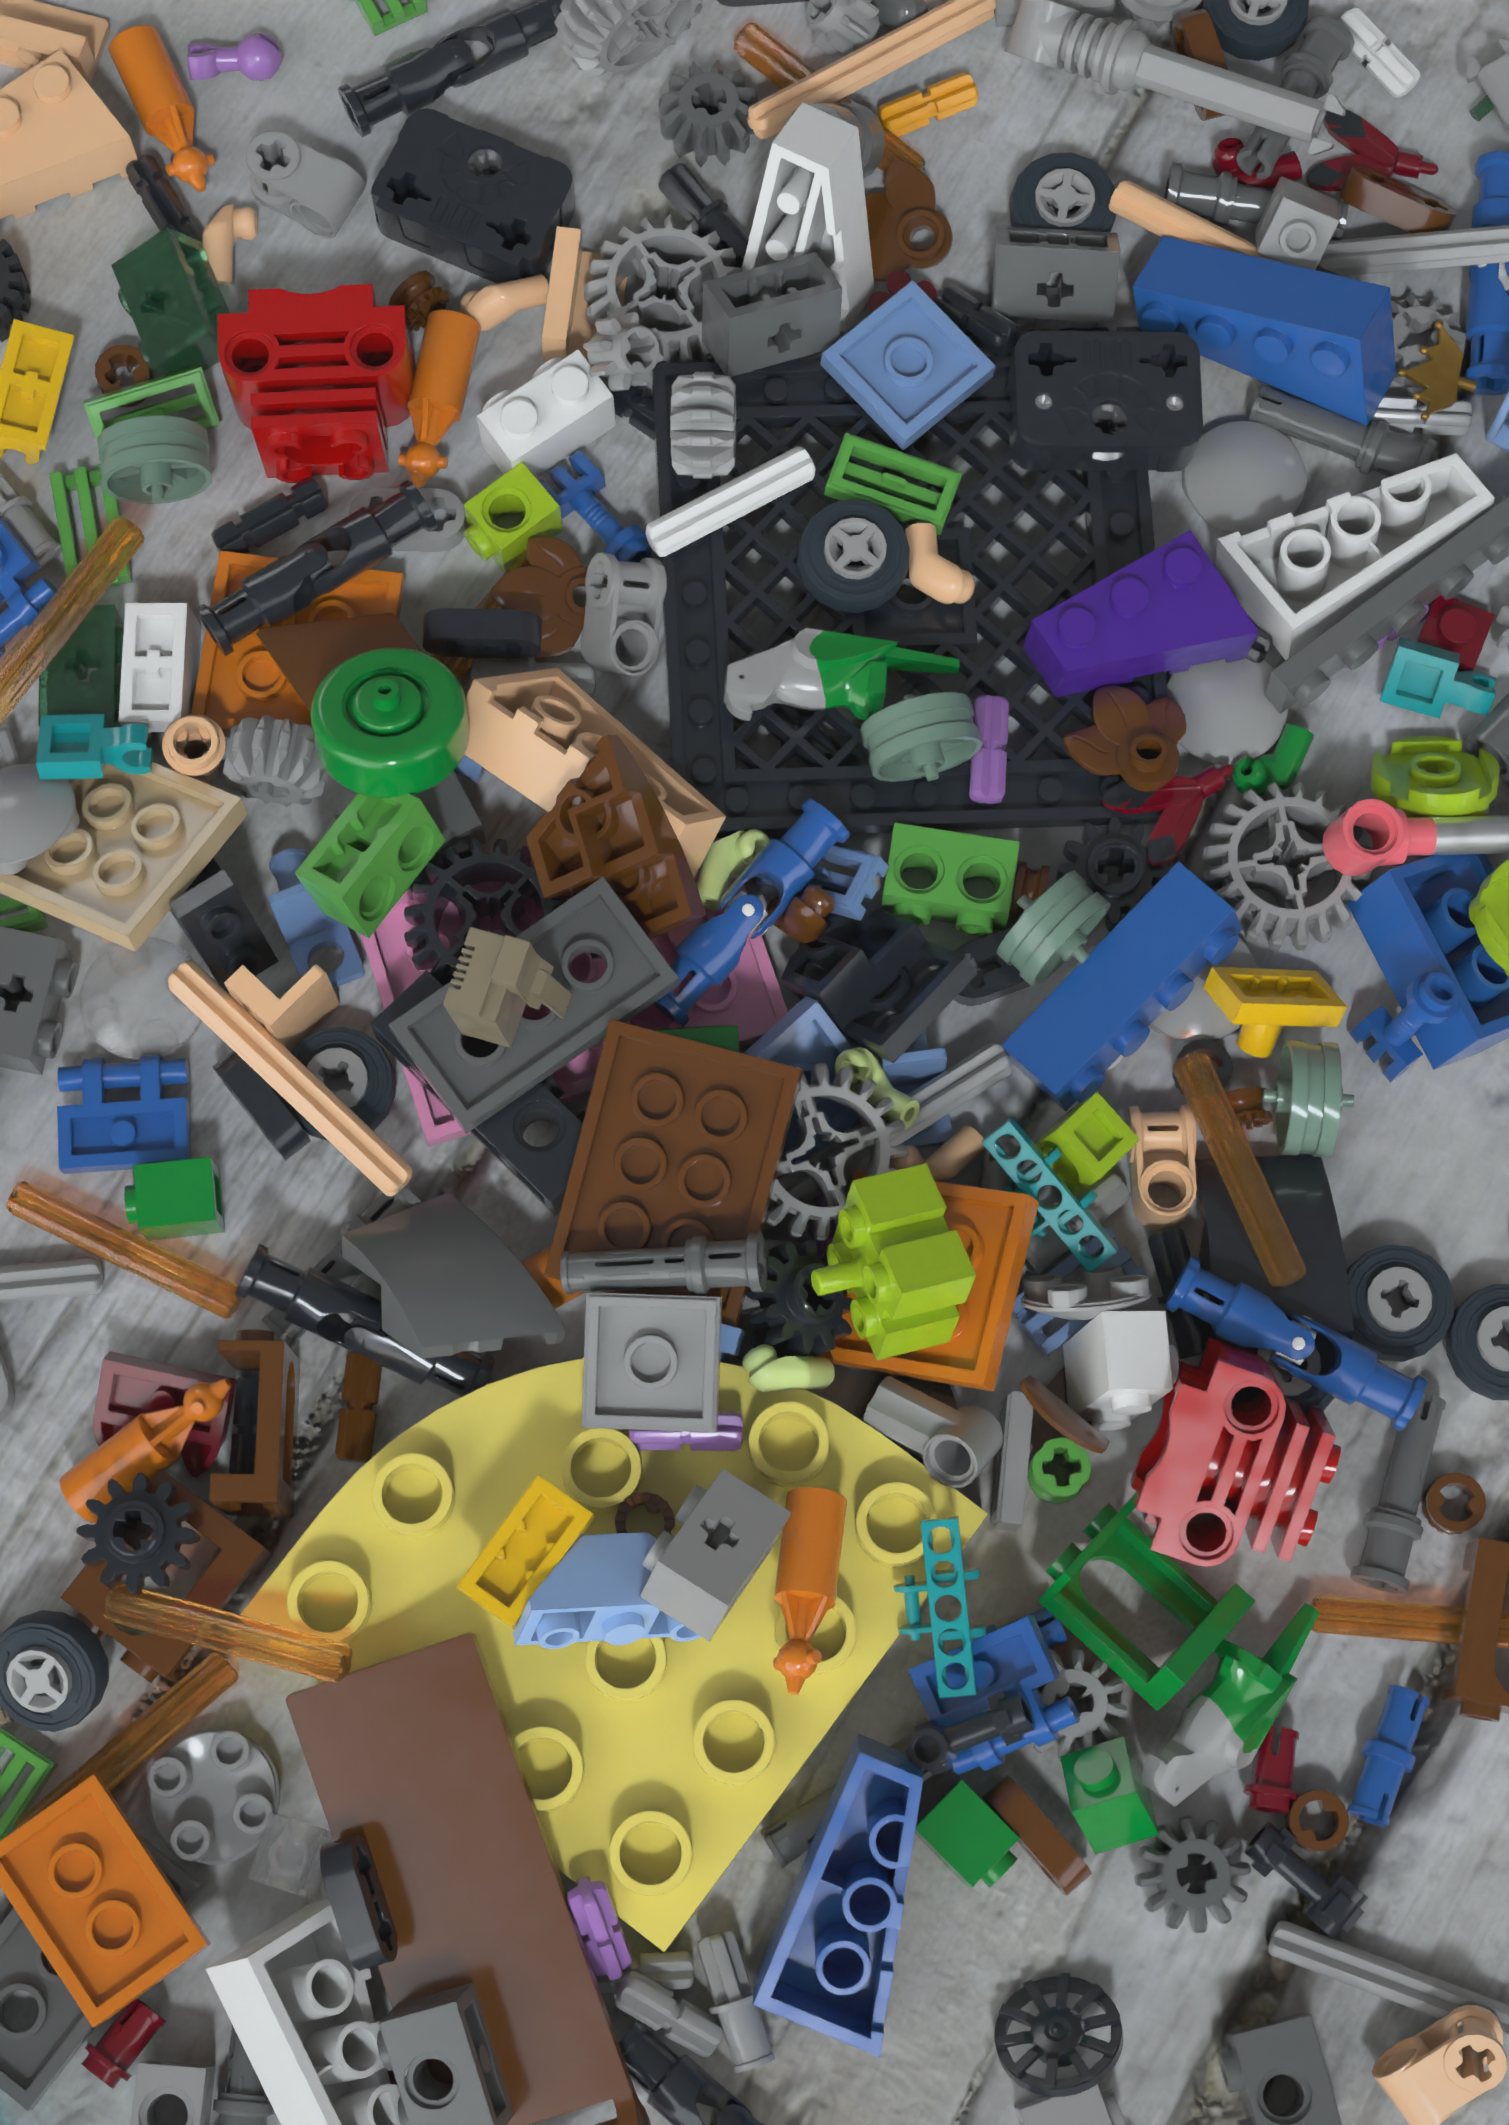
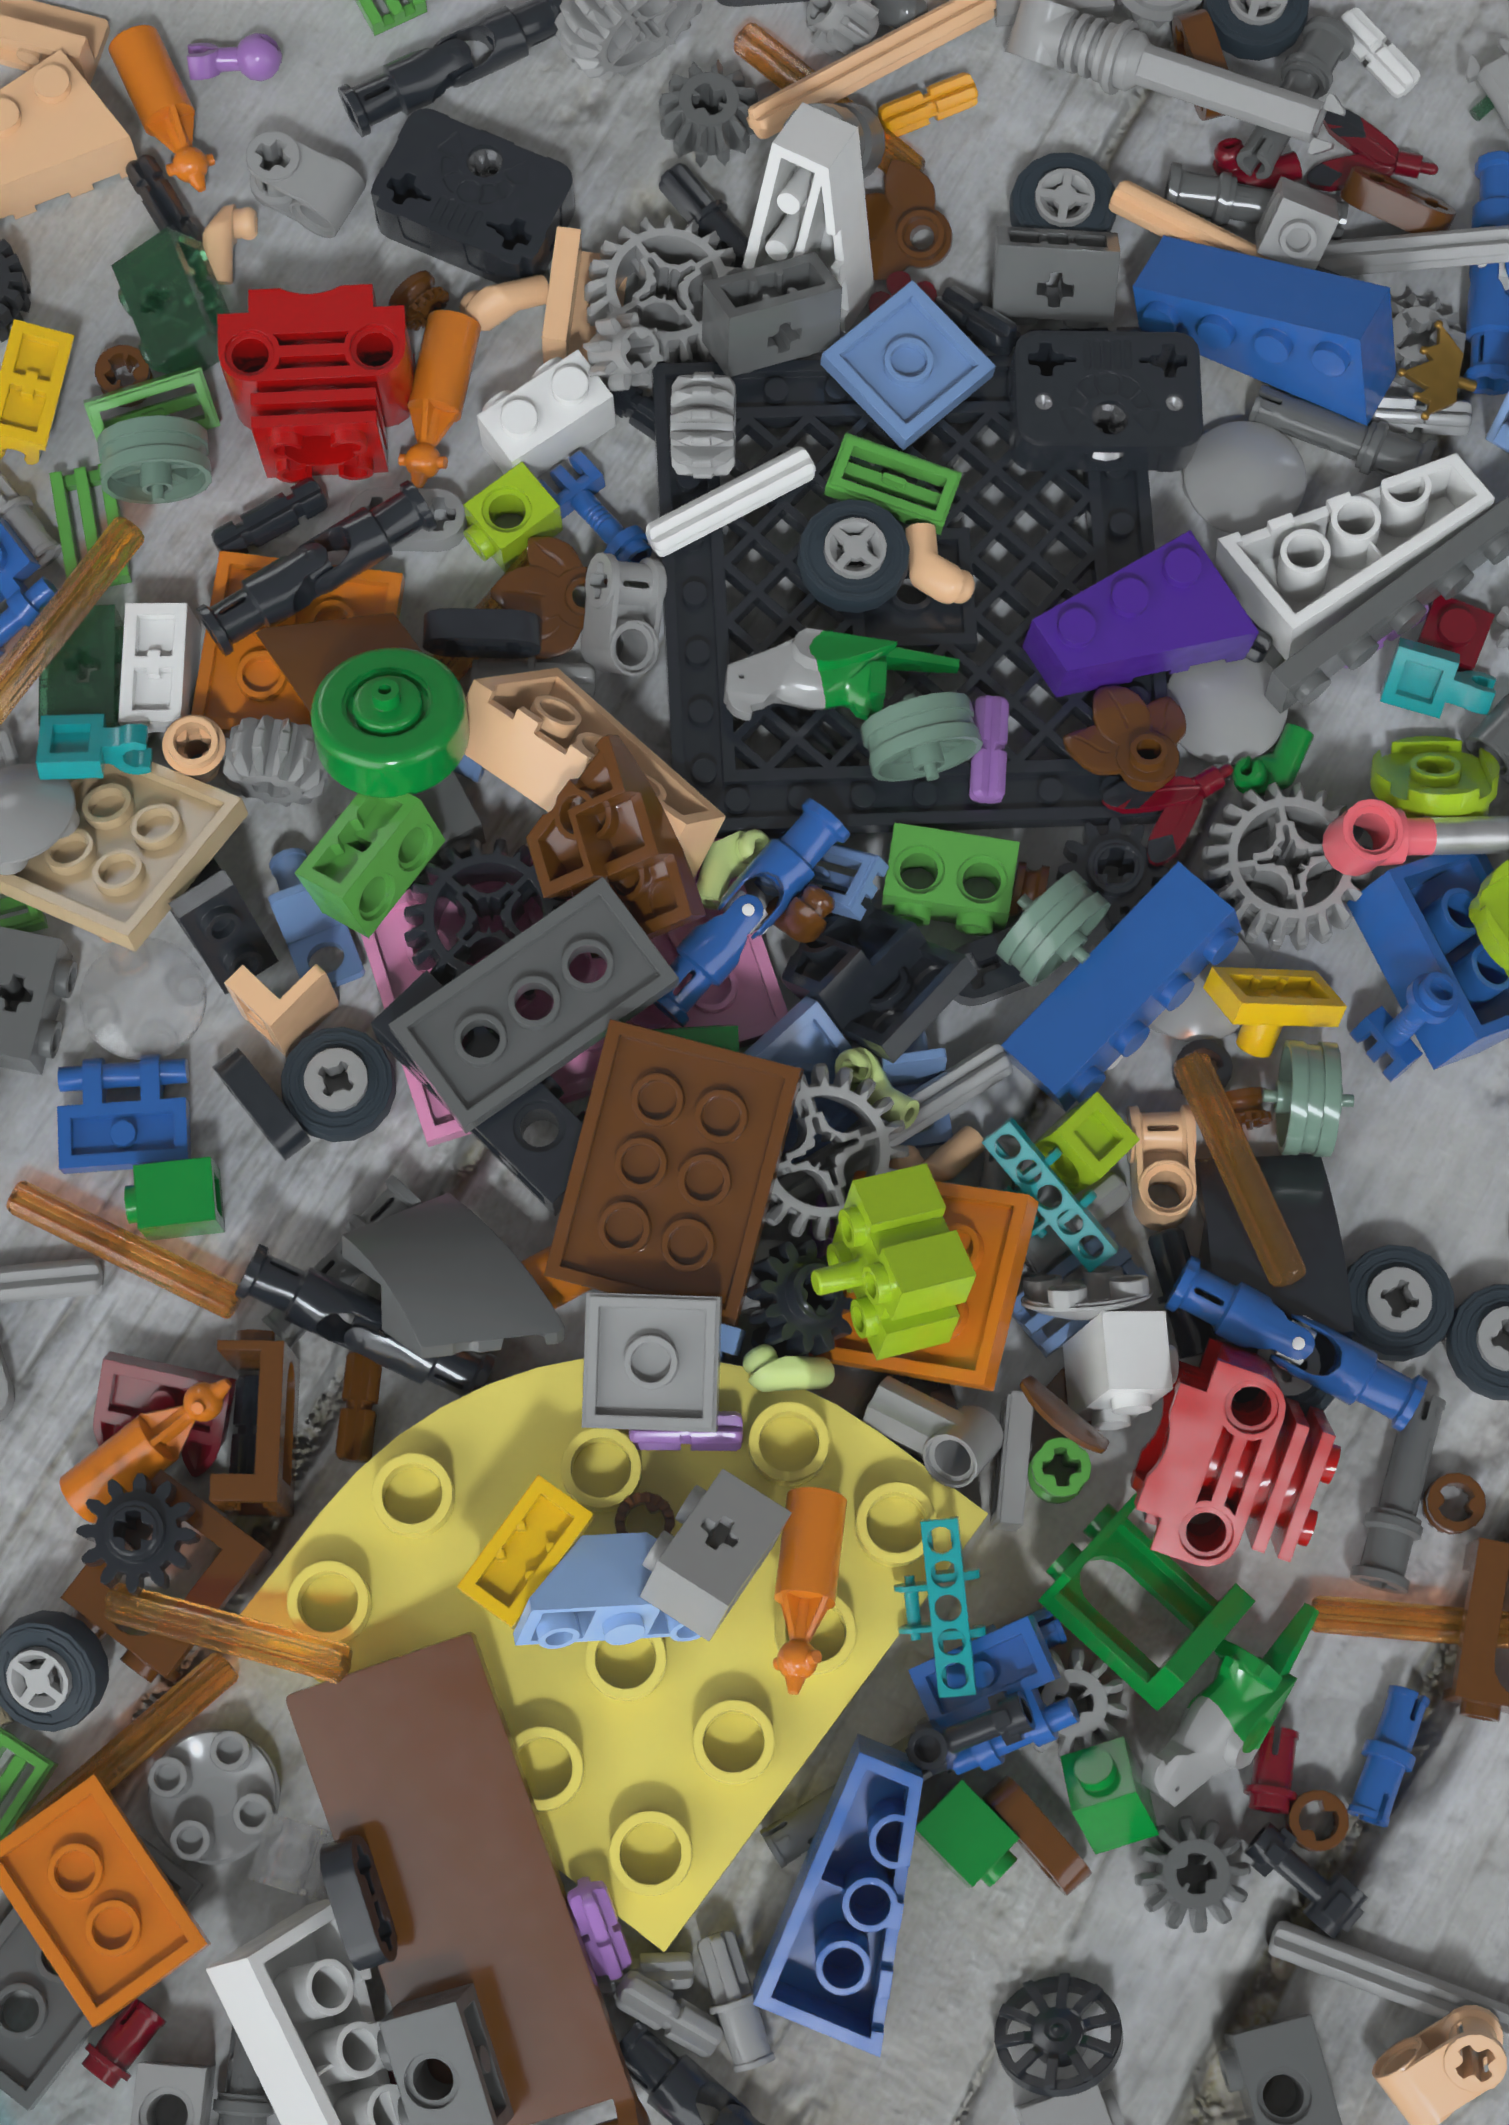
light nougat axle [168,960,413,1197] -> none
dark tan piece [443,927,572,1048] -> none
dark grey pin [560,1232,767,1296] -> none

